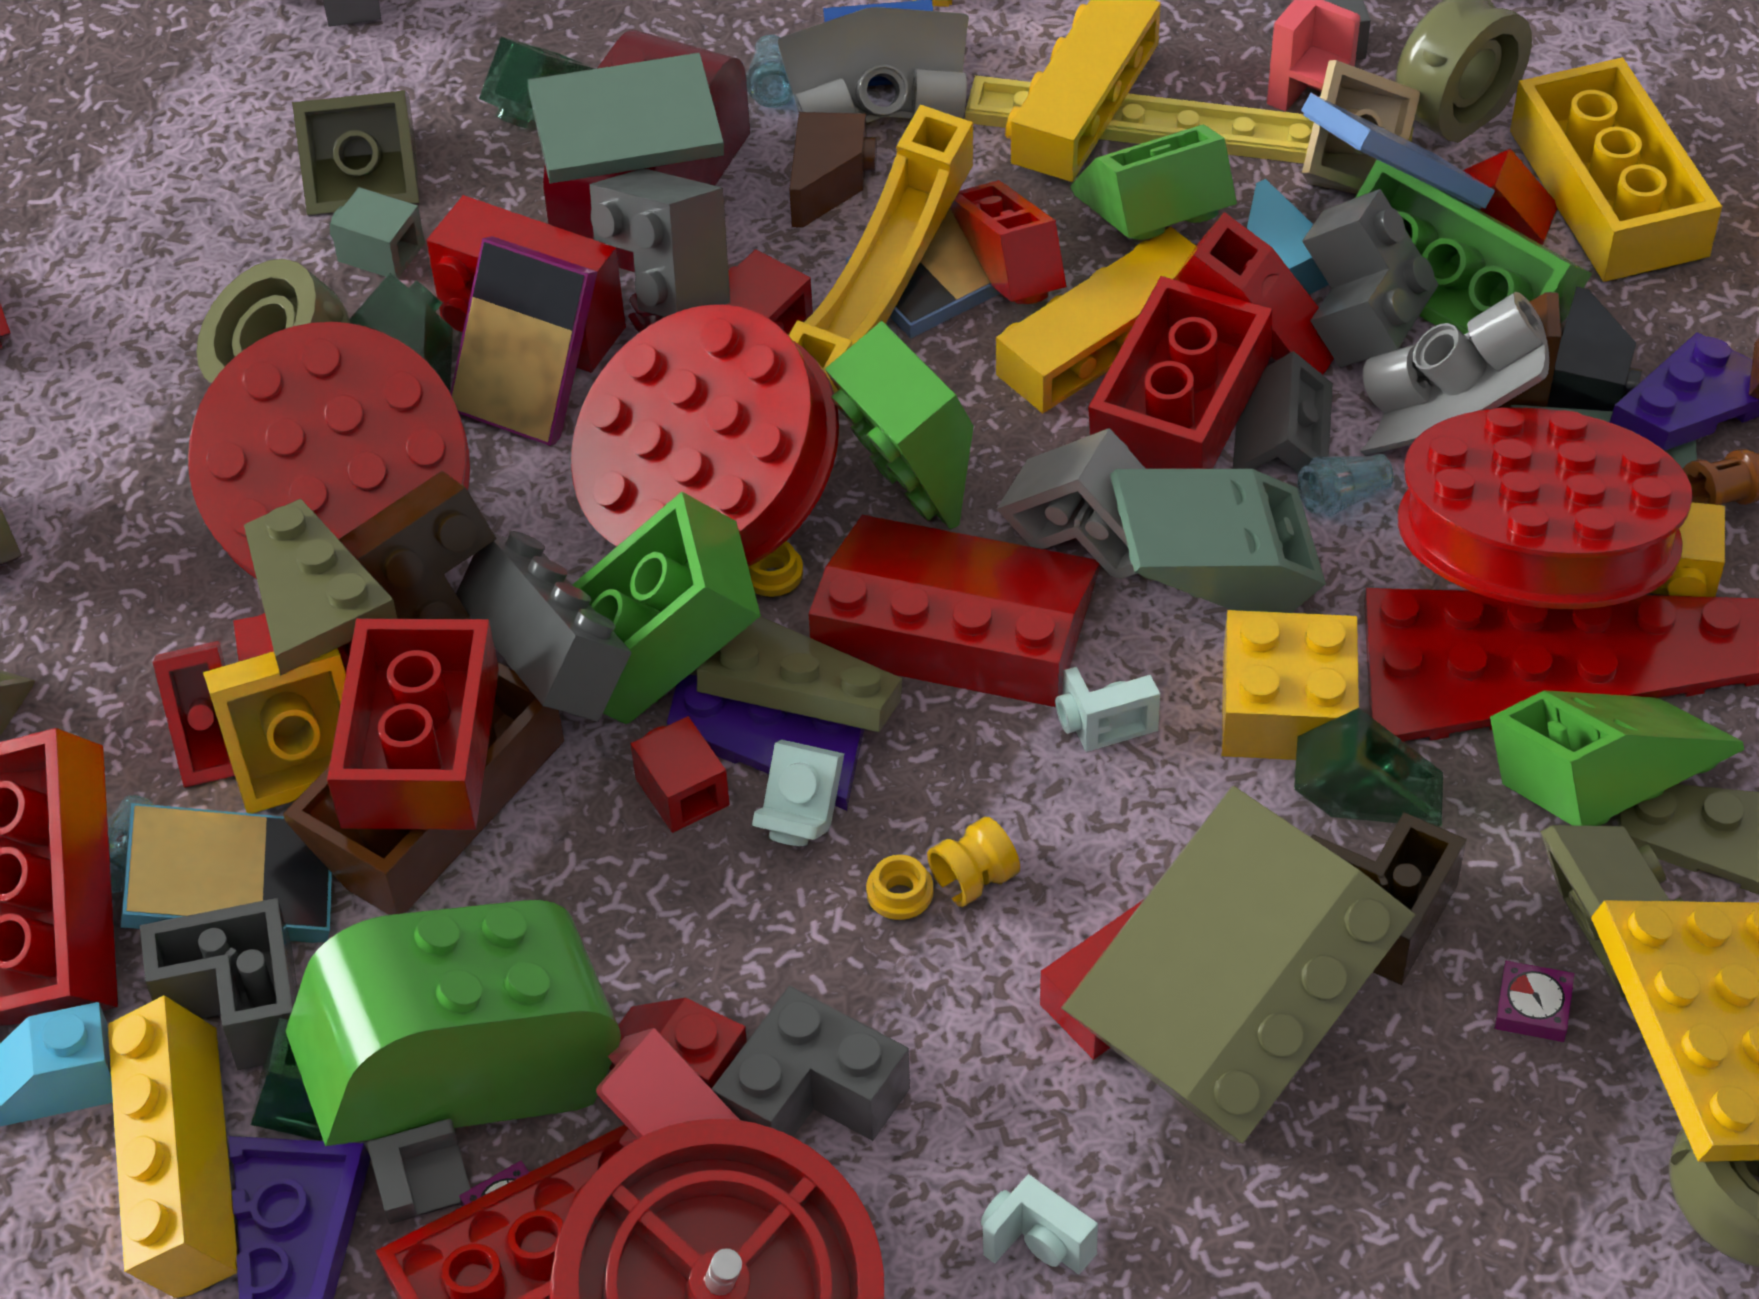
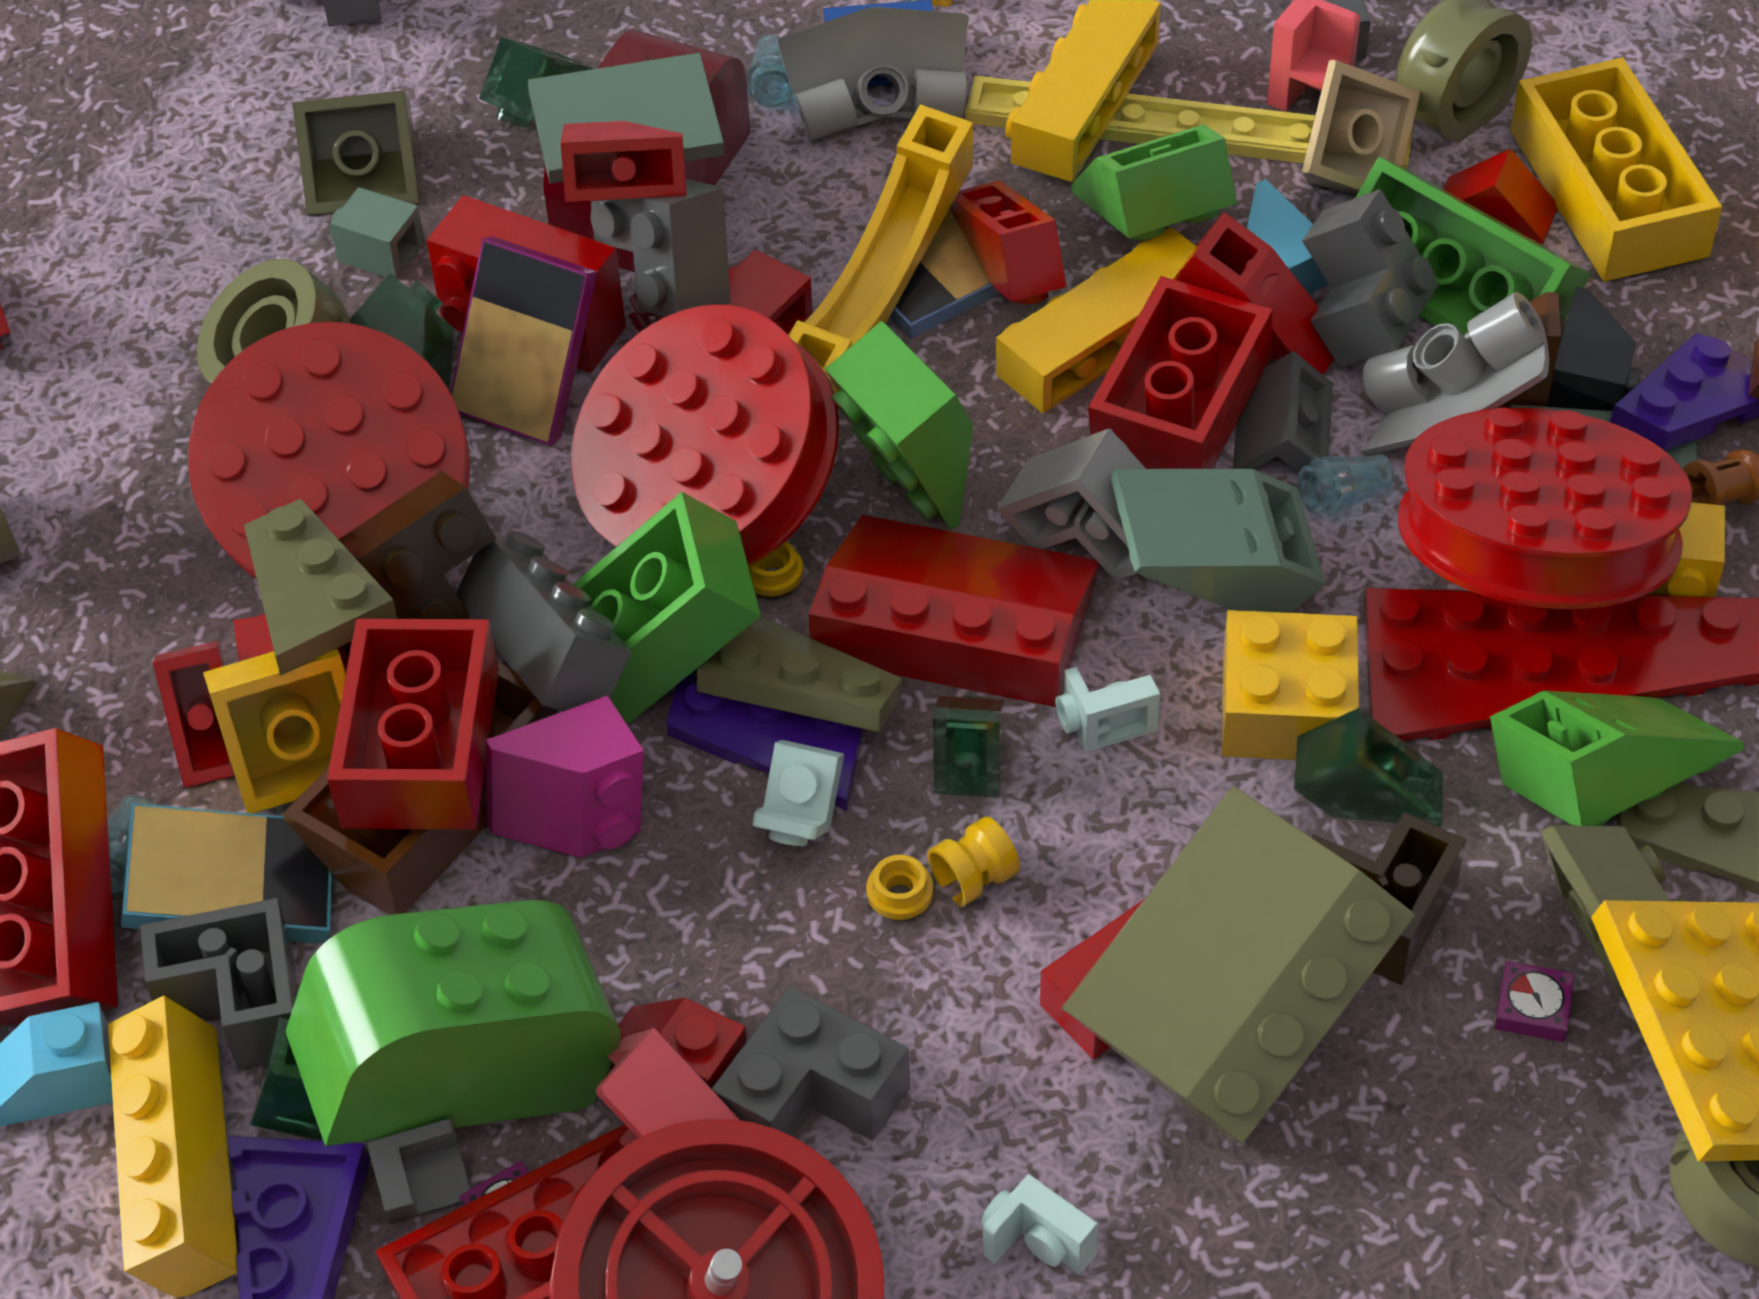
red brick [630,716,730,833] -> none
reddish brown slope [789,112,877,228] -> none
medium blue tile [1301,93,1495,209] -> none
none -> dark pink slope [486,695,644,858]
none -> red slope [560,121,687,202]
none -> clear green slope [933,695,1005,798]

